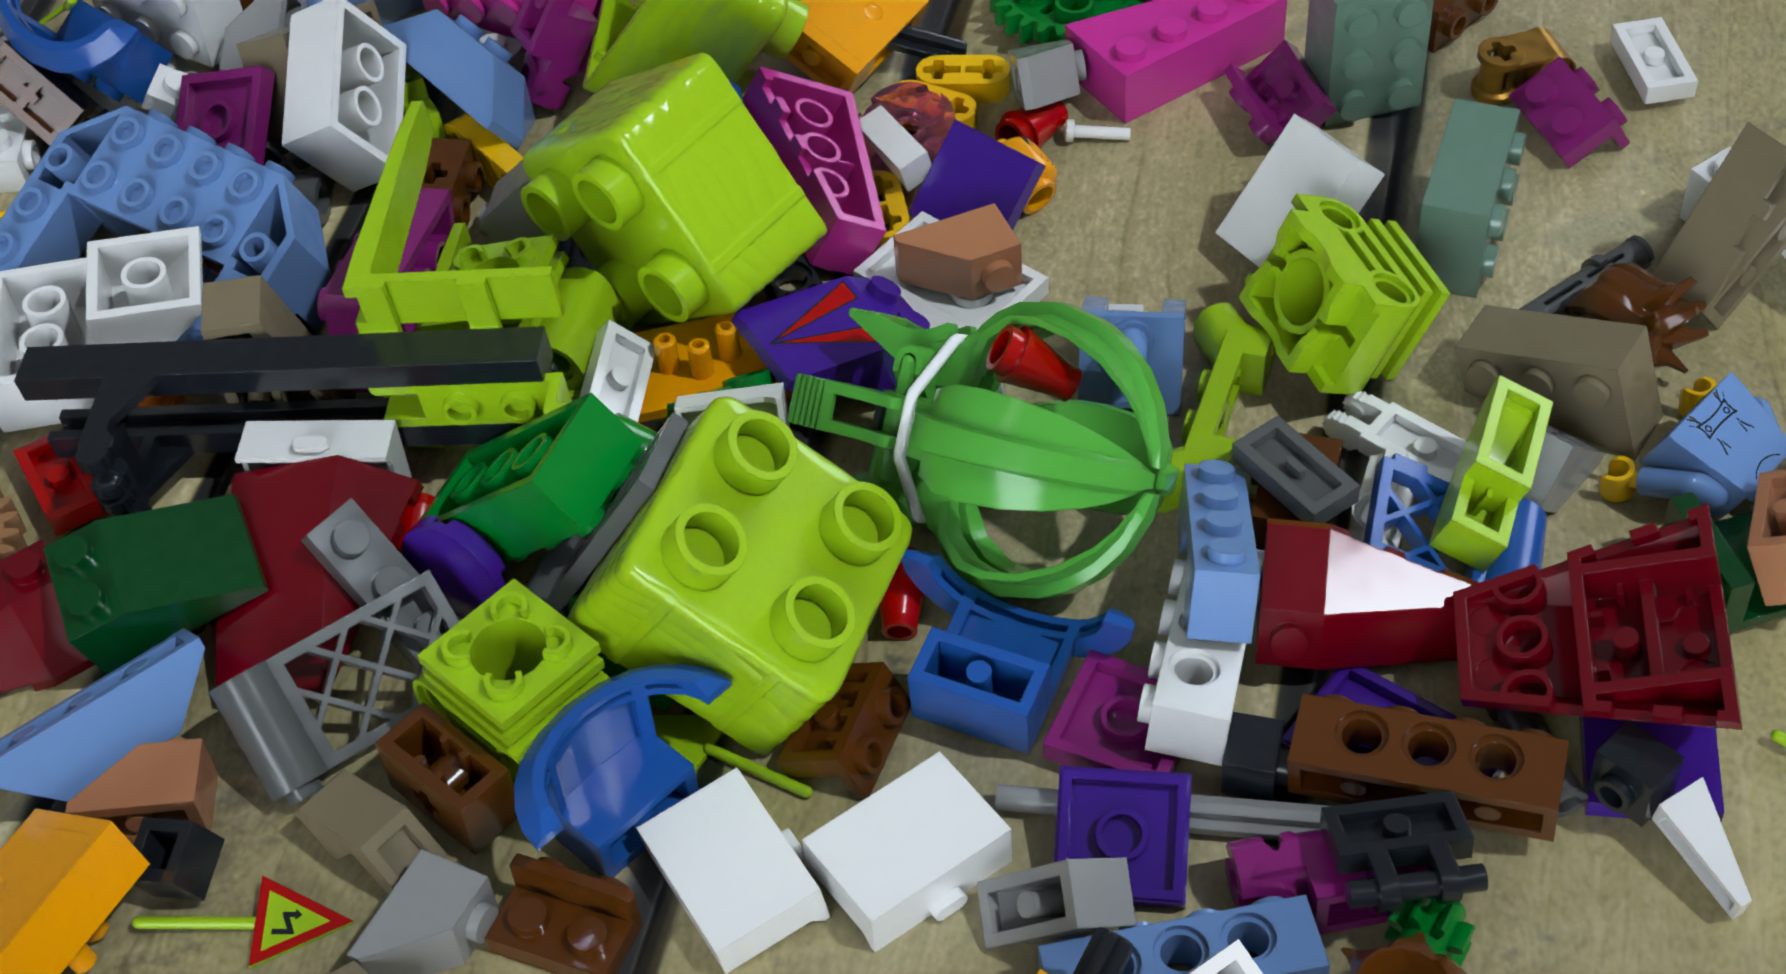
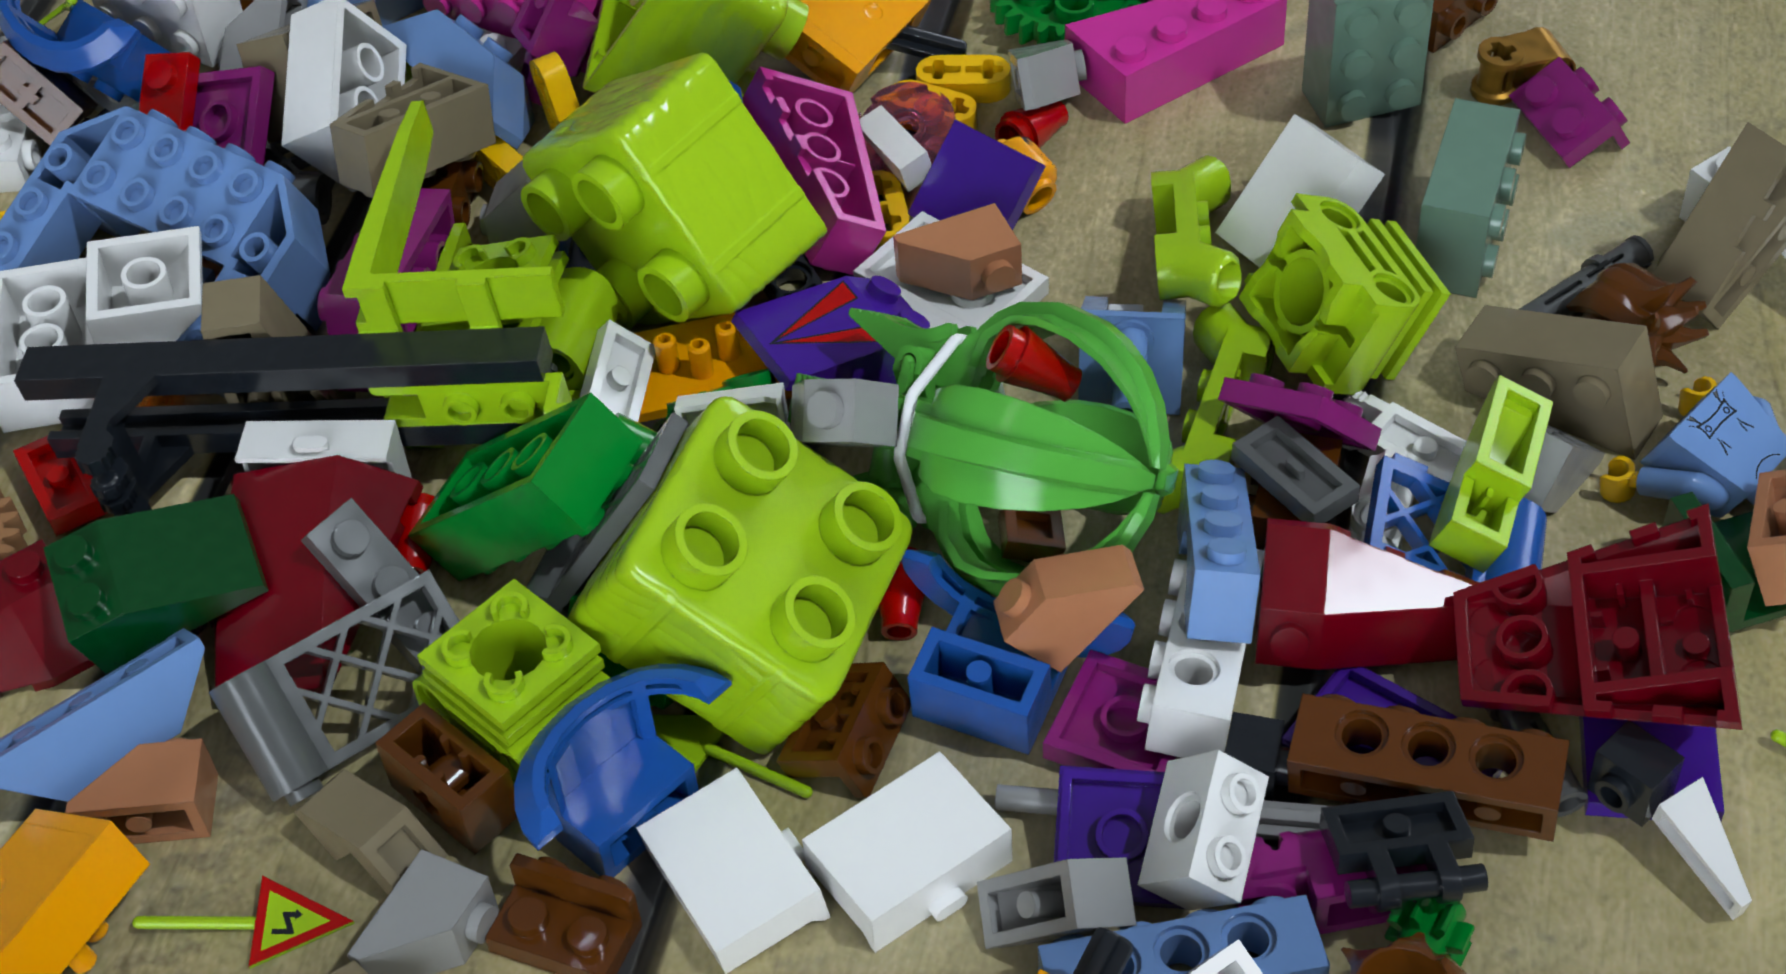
black plate [134,817,225,901] -> none
dark purple tile [401,515,511,618] -> none
white piece [1063,119,1131,142] -> none
magenta bracket [1224,39,1337,145] -> none
white plate [1610,17,1698,104] -> none
none -> red plate [138,52,201,131]
none -> dark tan wedge [329,62,496,198]
none -> yellow beam [529,51,580,131]
none -> light grey slope [791,378,899,447]
none -> nougat slope [993,545,1145,672]
none -> reddish brown plate [998,510,1066,562]
none -> white brick [1138,750,1269,910]
none -> lime plate [1151,155,1242,307]
none -> magenta plate [1218,373,1382,451]

